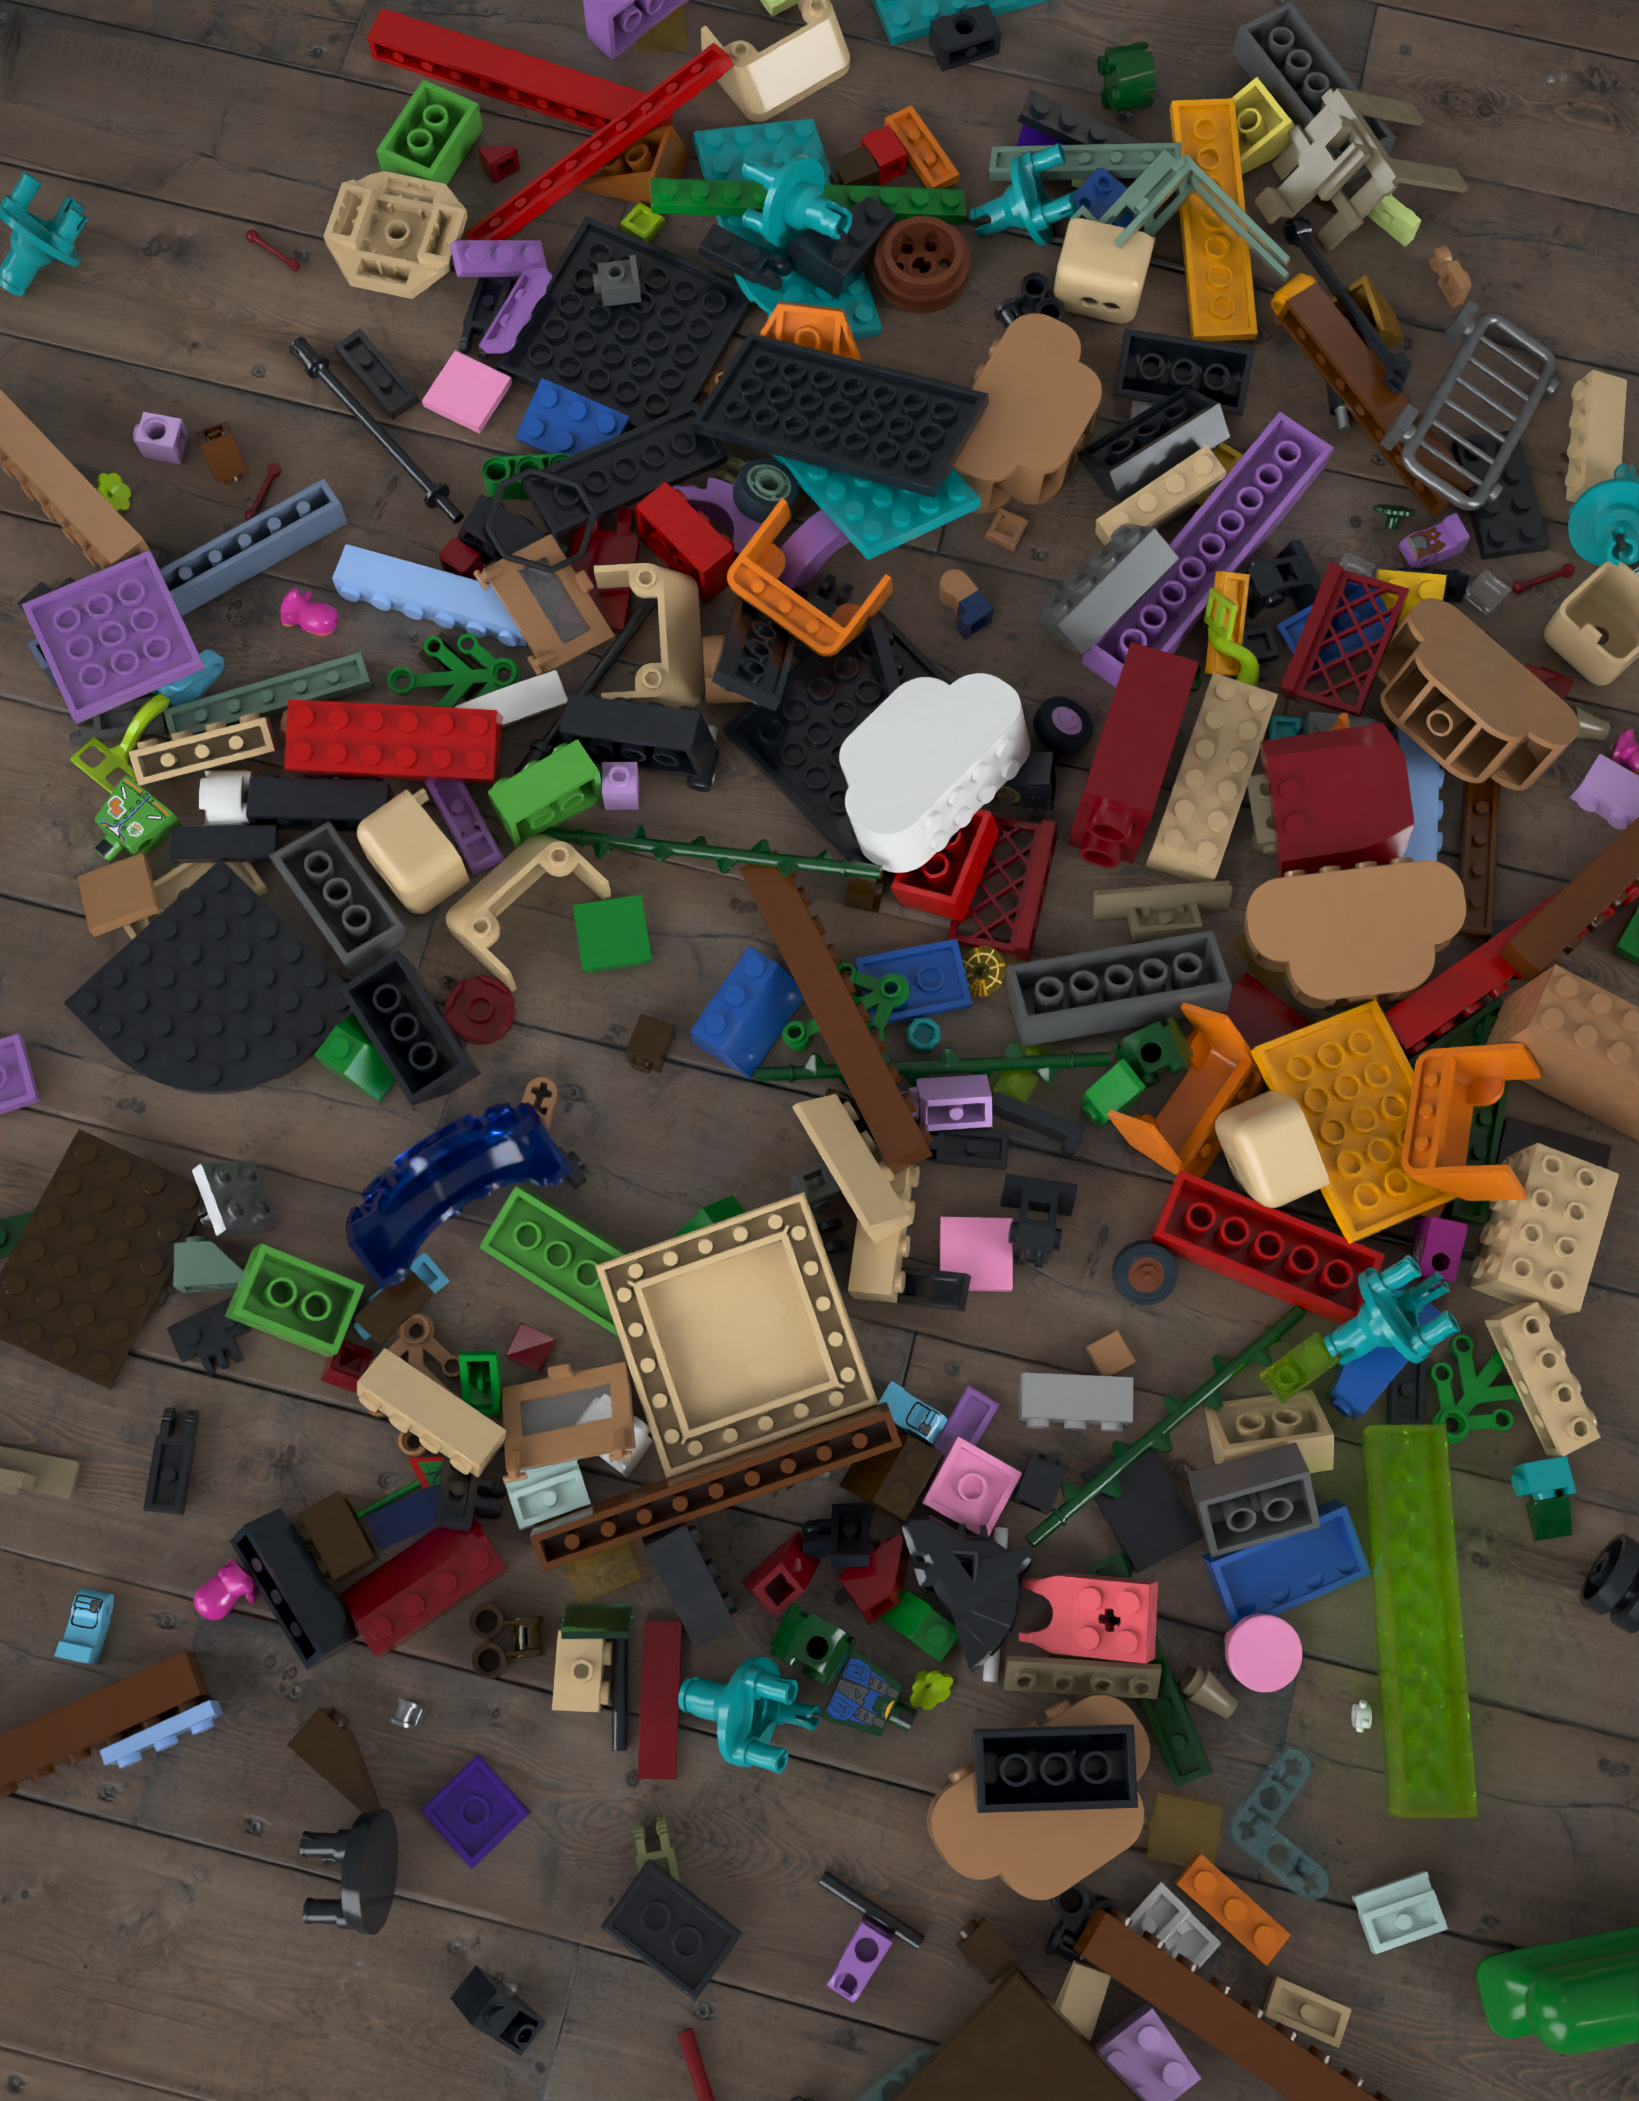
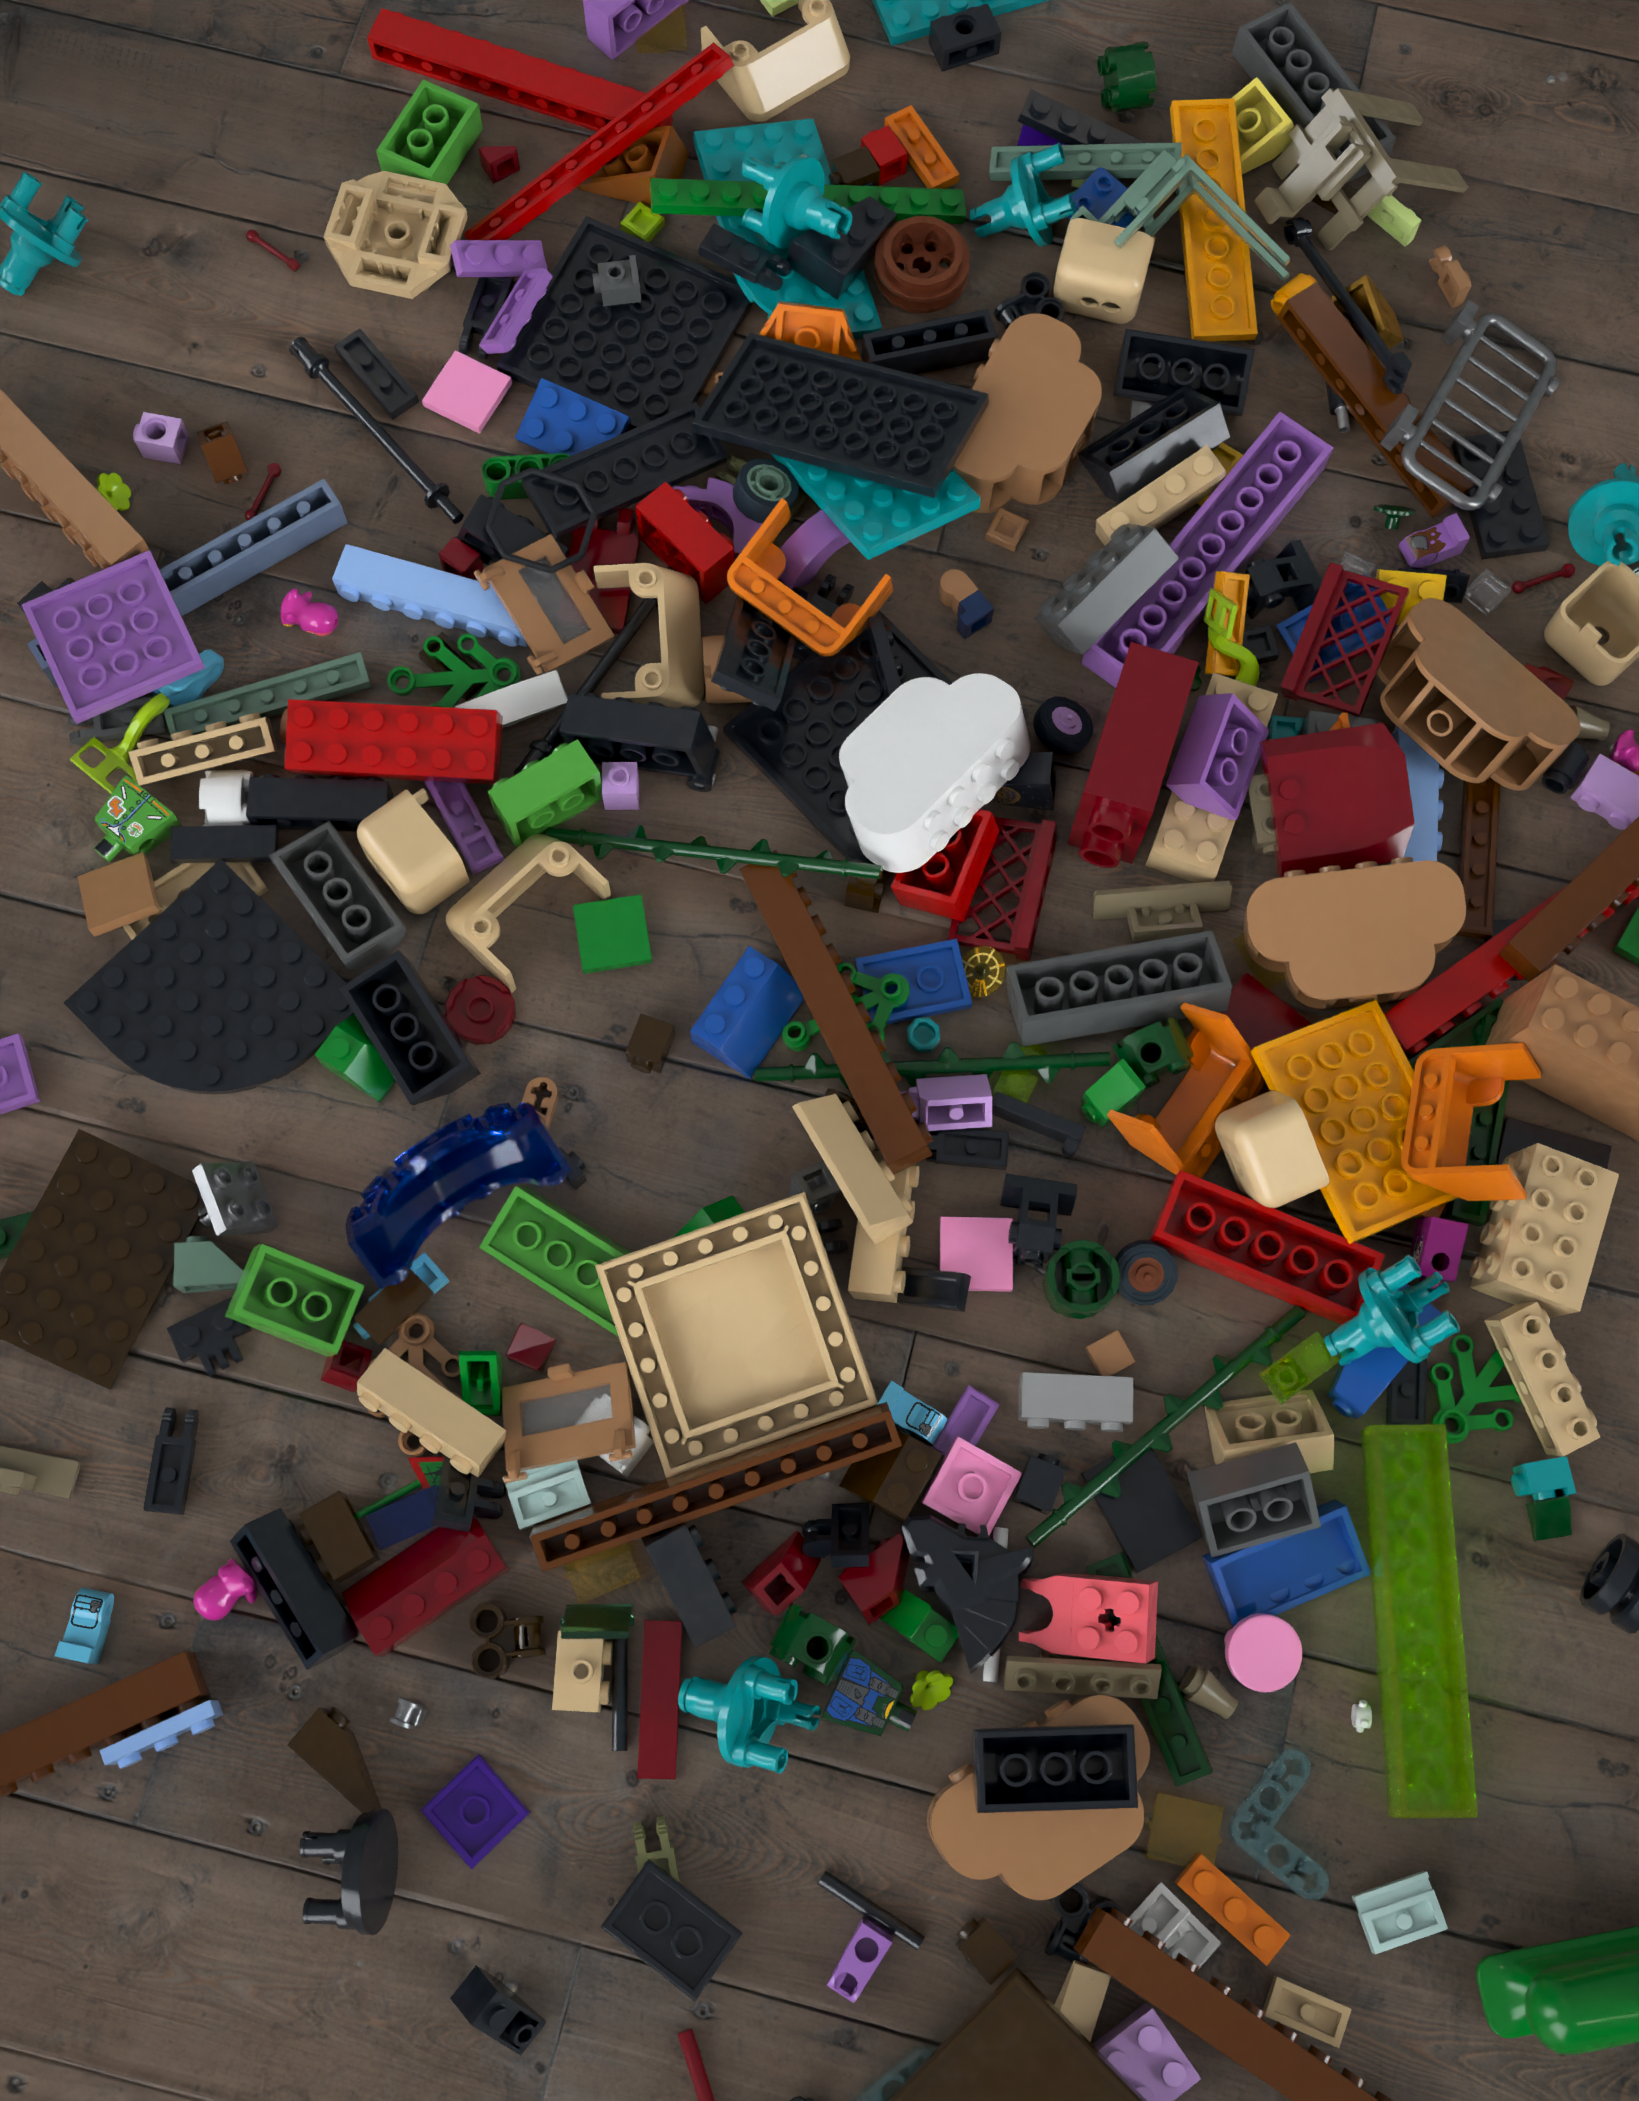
tan brick [1565,370,1627,503] -> none
none -> black brick [862,309,997,375]
none -> dark green brick [1042,1240,1120,1320]
none -> medium lavender slope [1166,693,1269,820]
none -> black brick [1542,742,1589,794]

